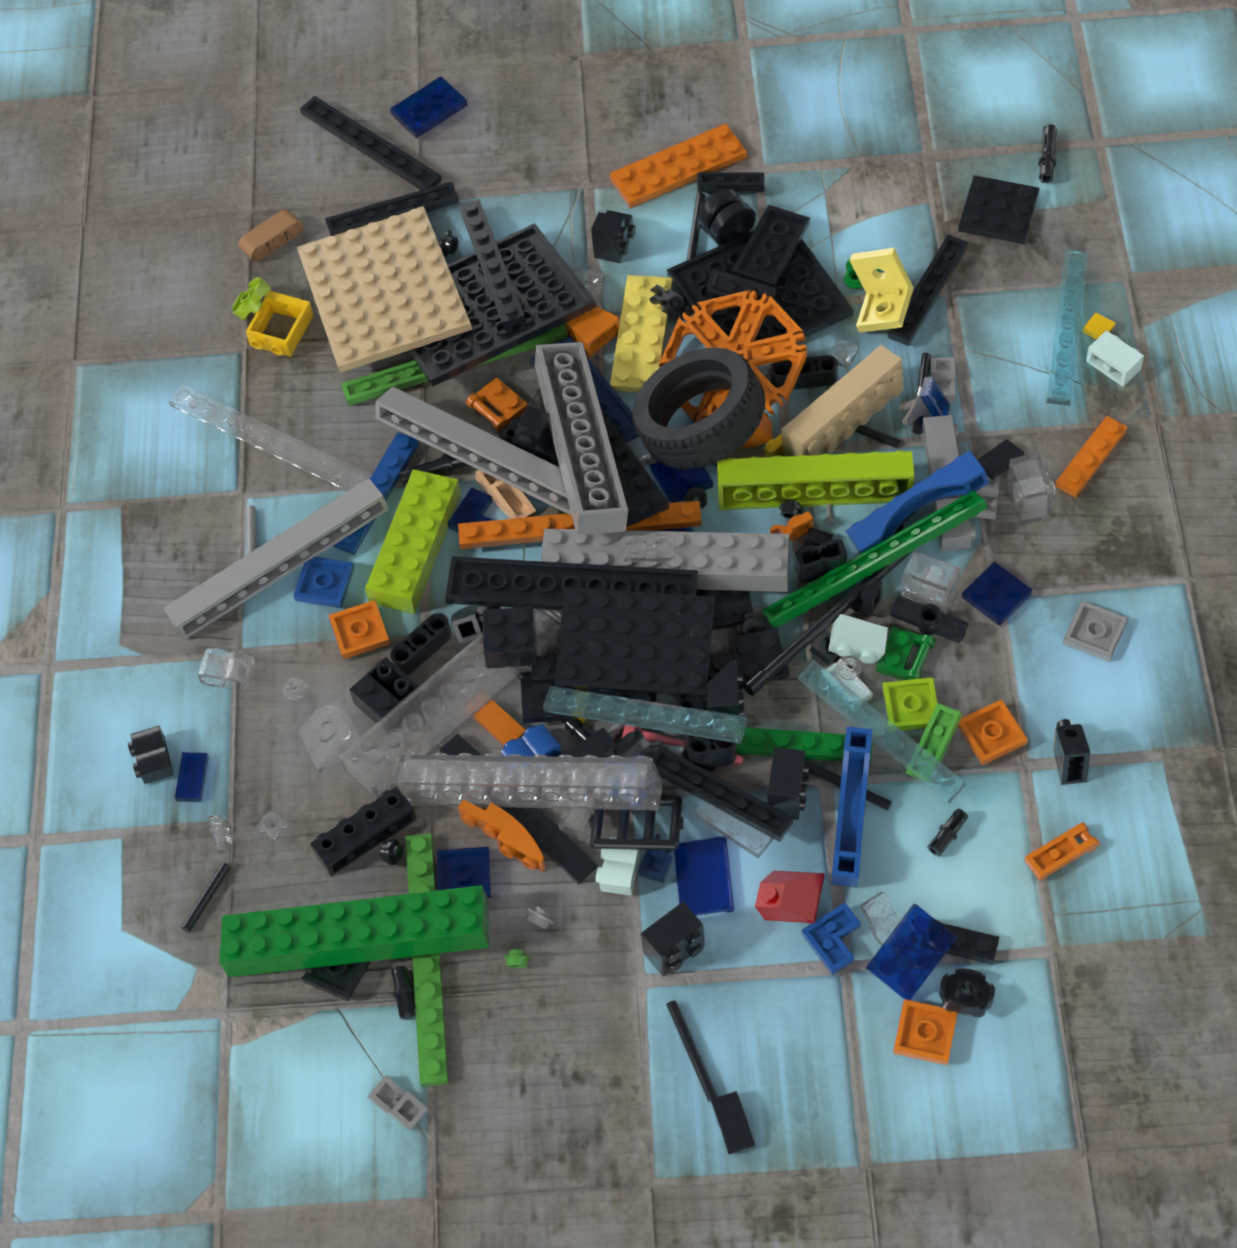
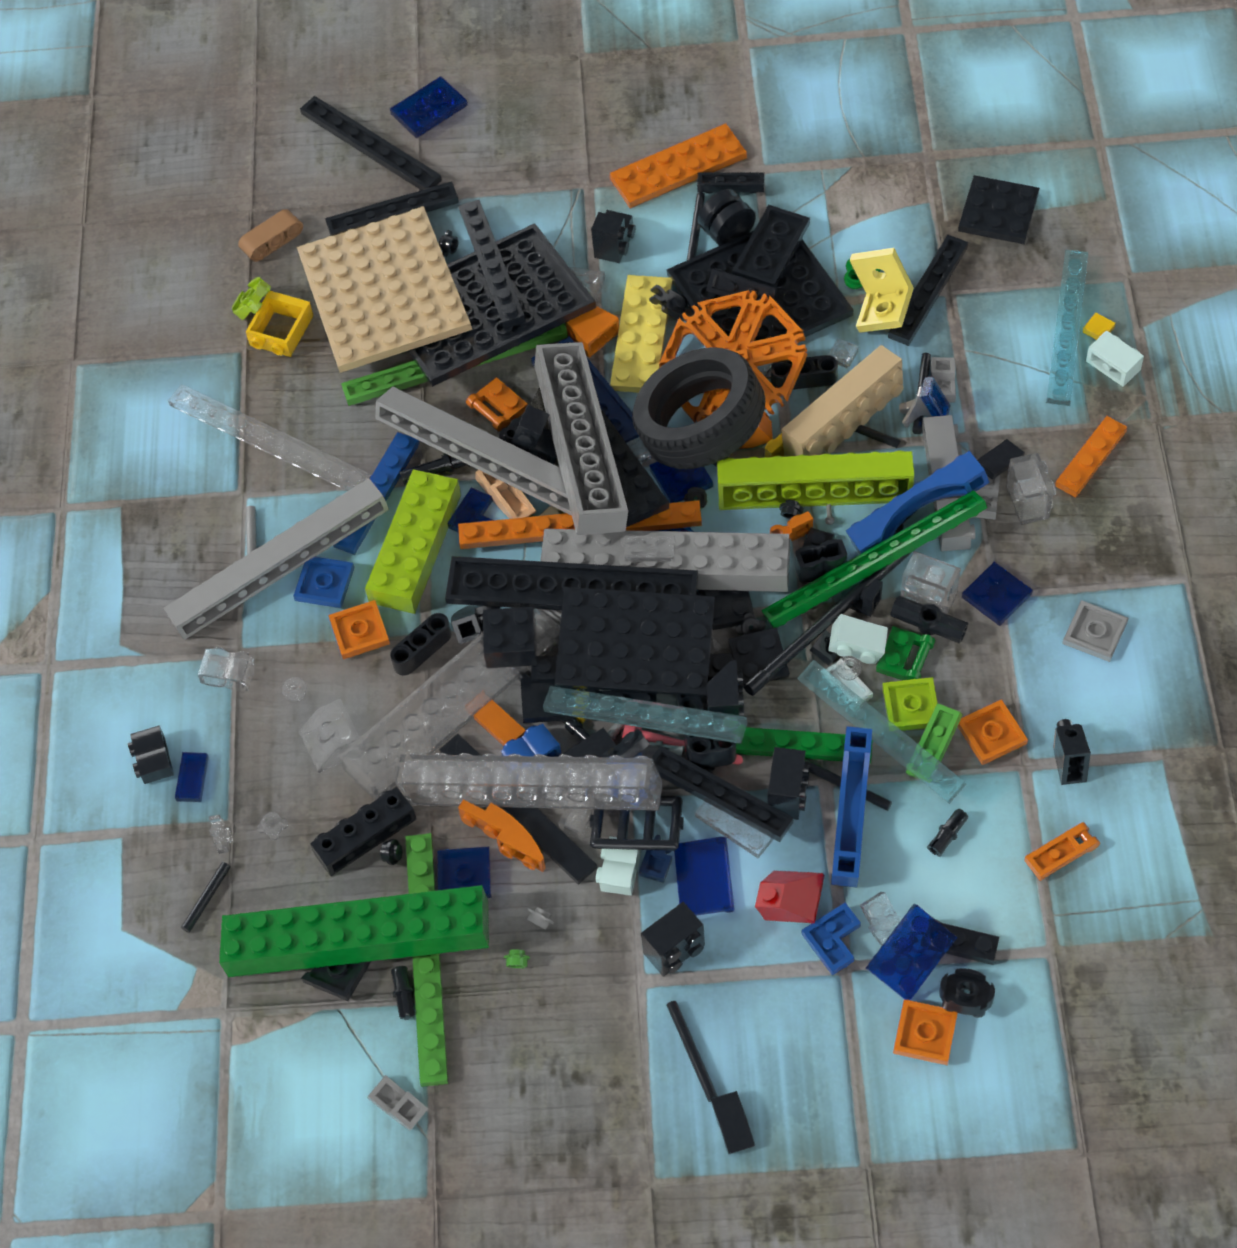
black slope [349,657,421,733] -> none
black pin [1038,124,1057,183] -> none

